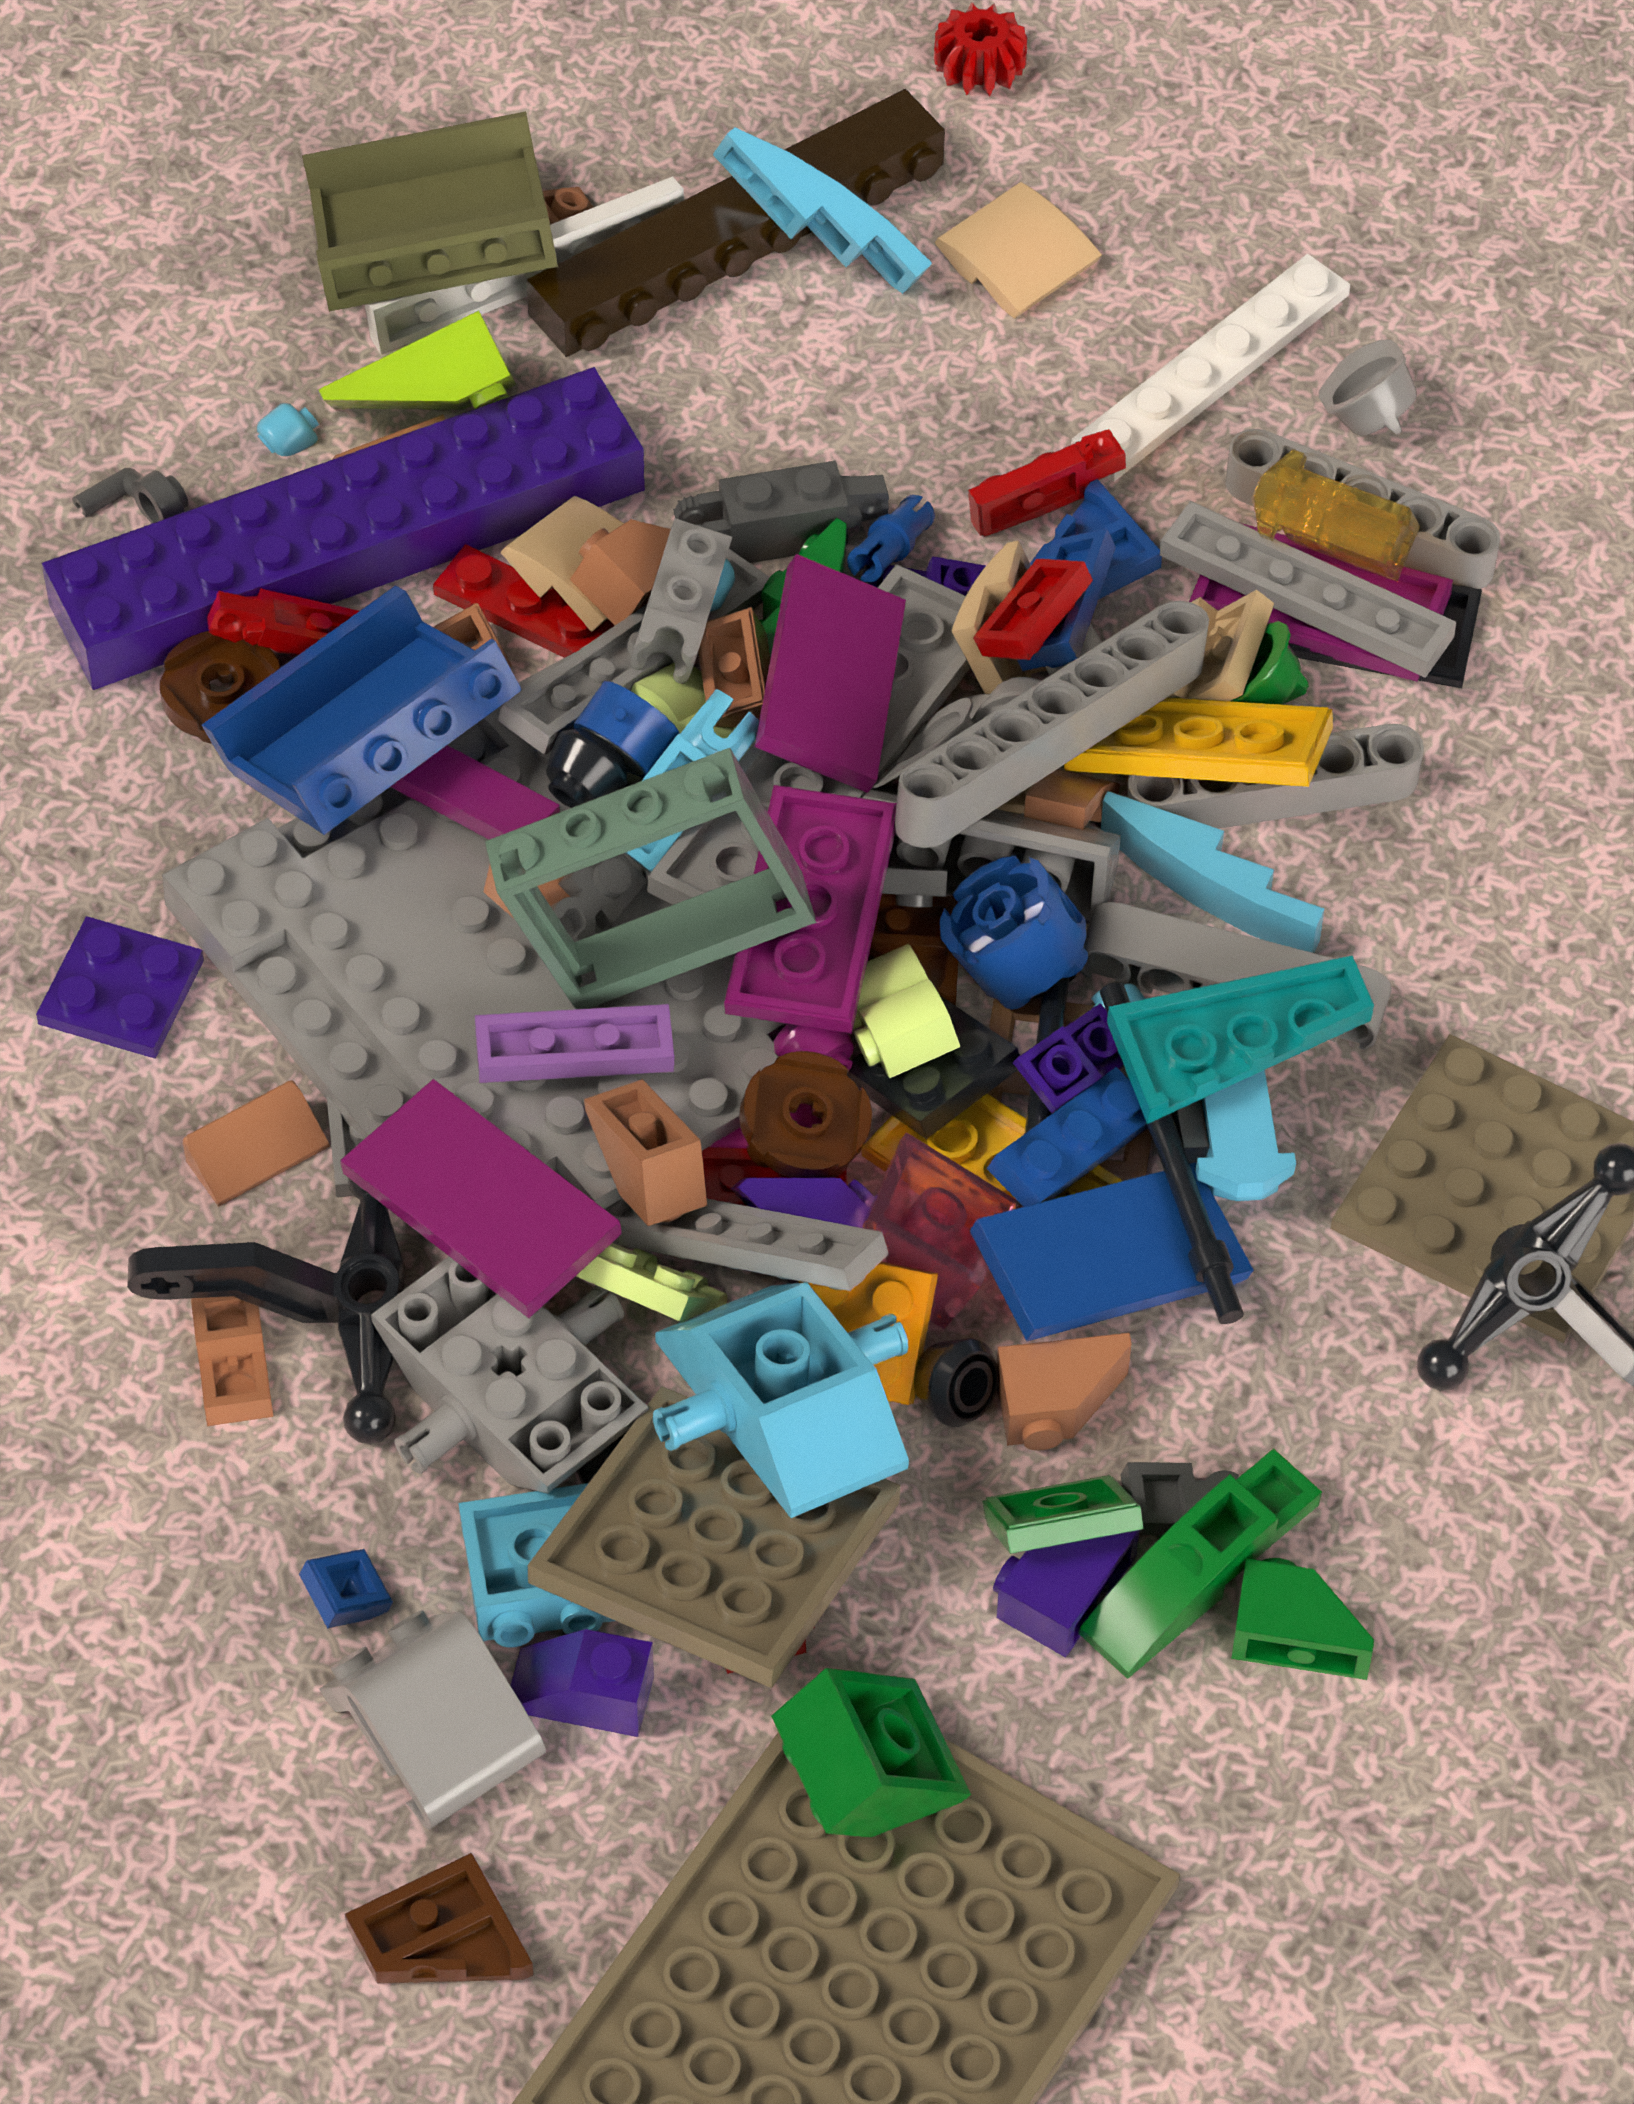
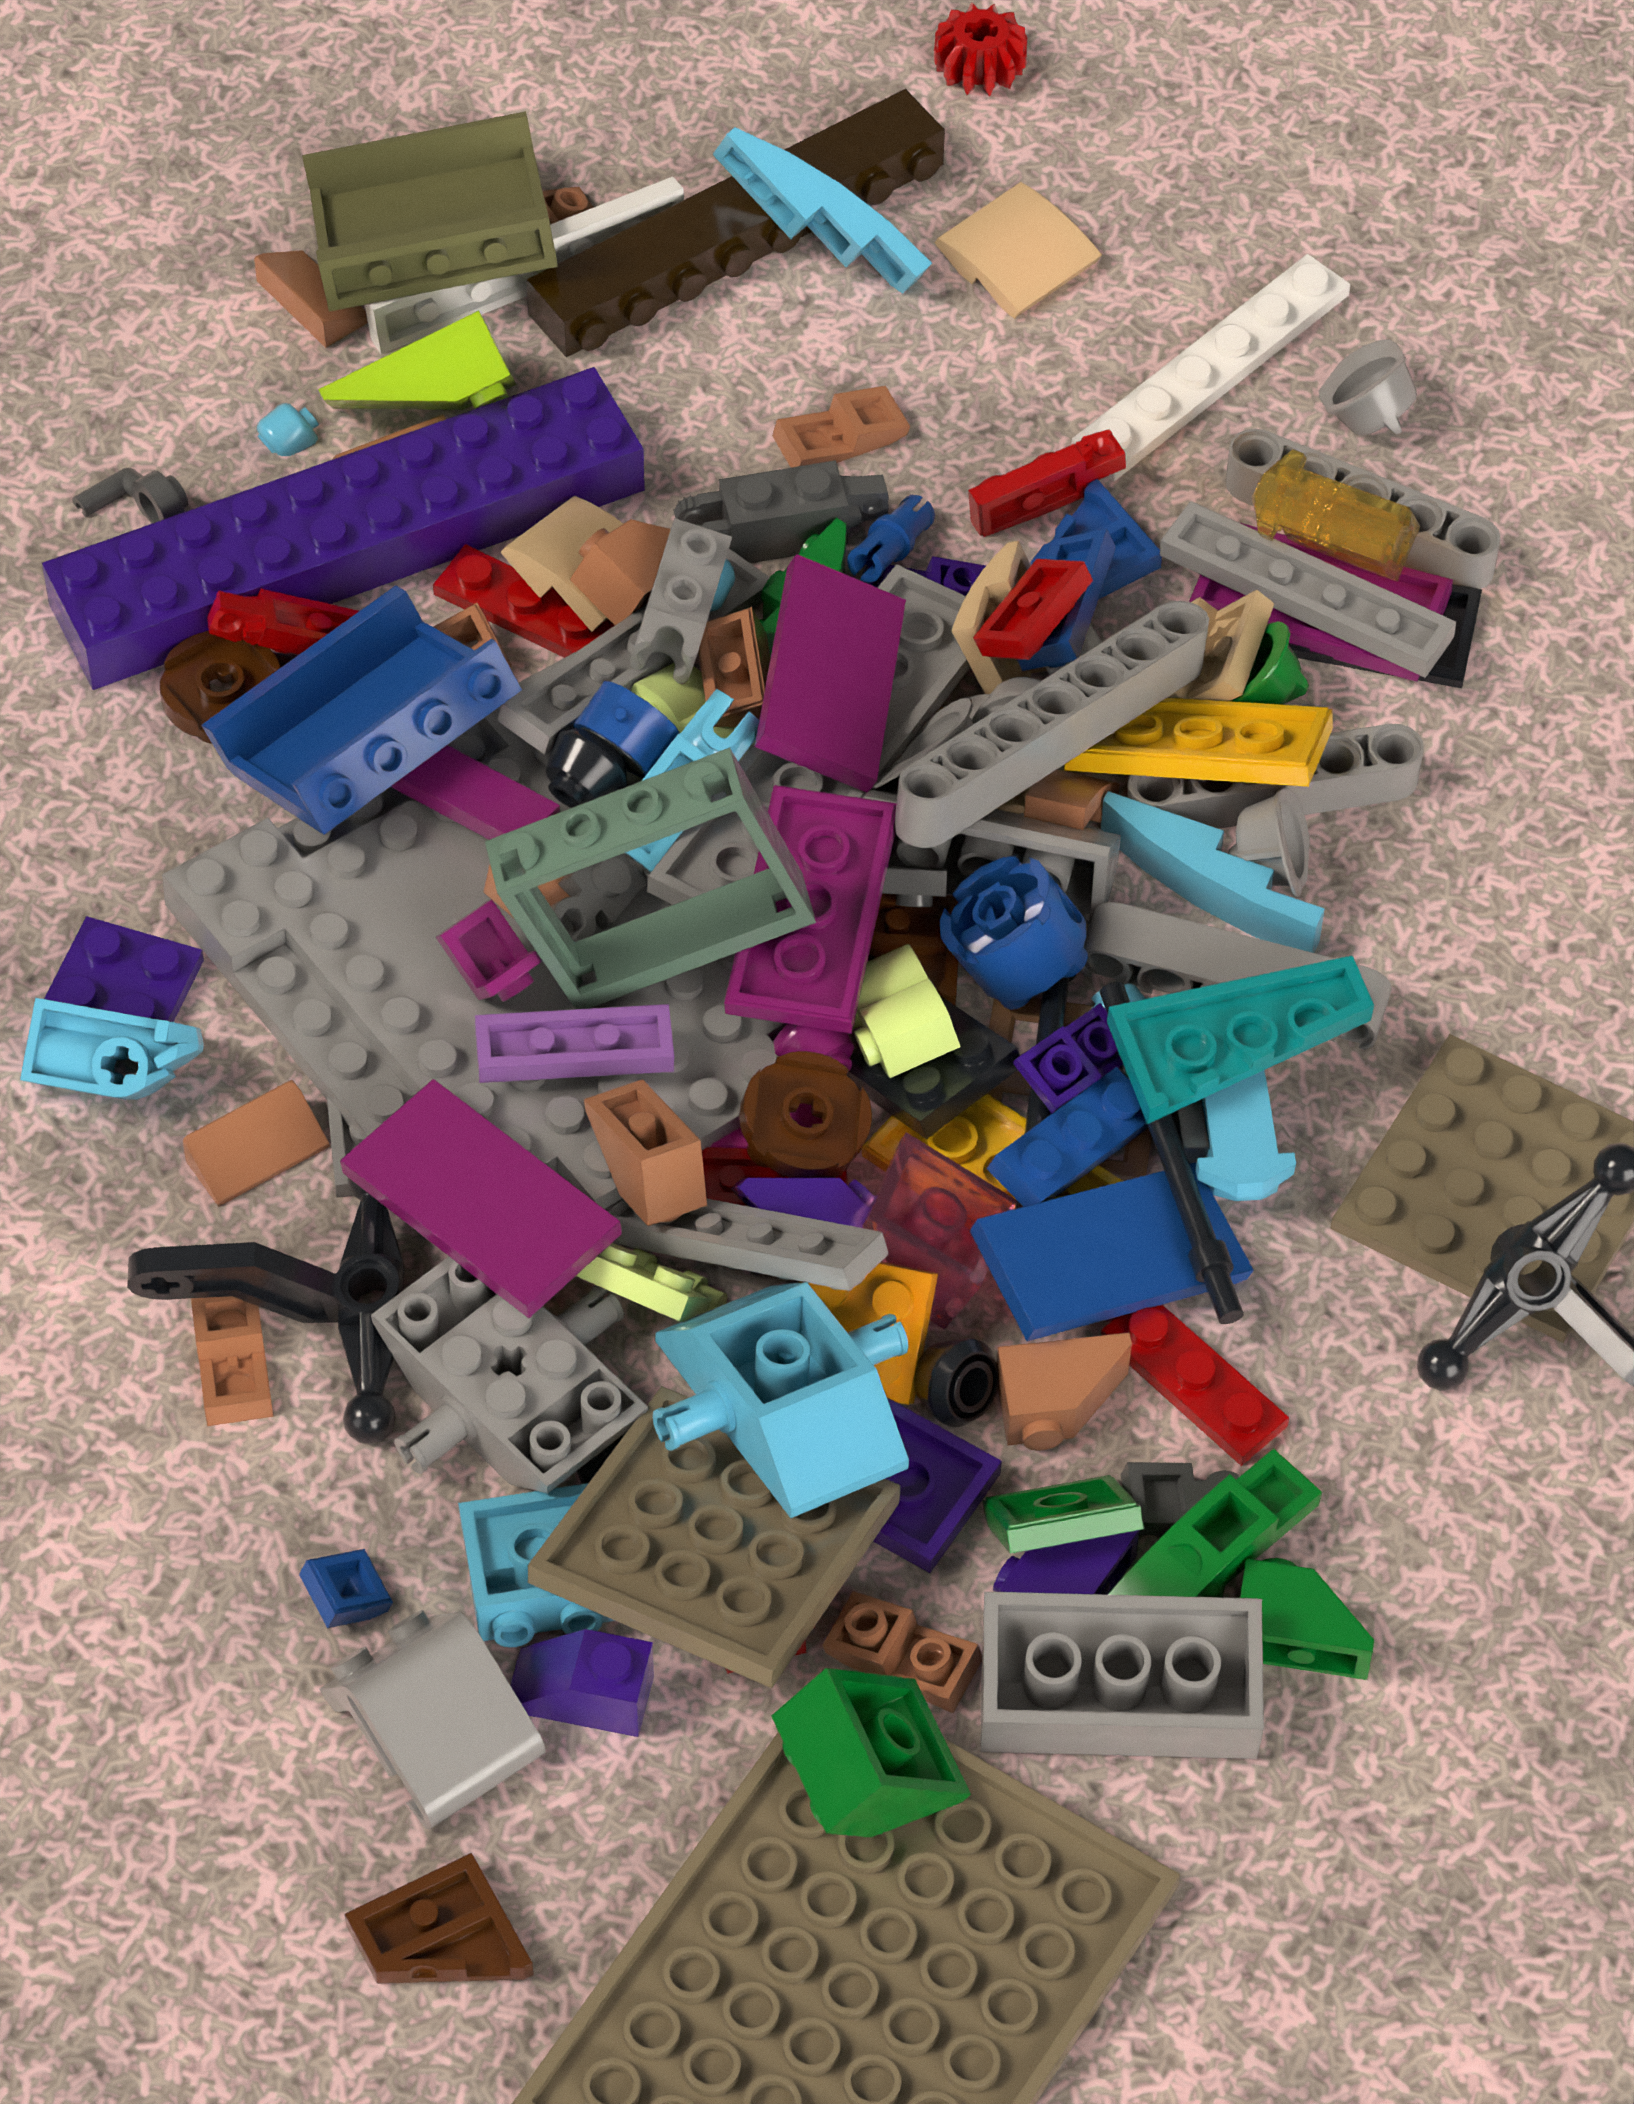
none -> medium azure piece [20,998,204,1100]
none -> nougat slope [254,250,368,348]
none -> magenta bracket [436,899,542,1002]
none -> nougat slope [772,386,910,467]
none -> nougat slope [823,1591,982,1713]
none -> dark purple plate [873,1398,1002,1574]
none -> light grey slope [980,1592,1264,1759]
none -> red plate [1101,1305,1289,1466]
none -> light grey piece [1228,788,1310,897]

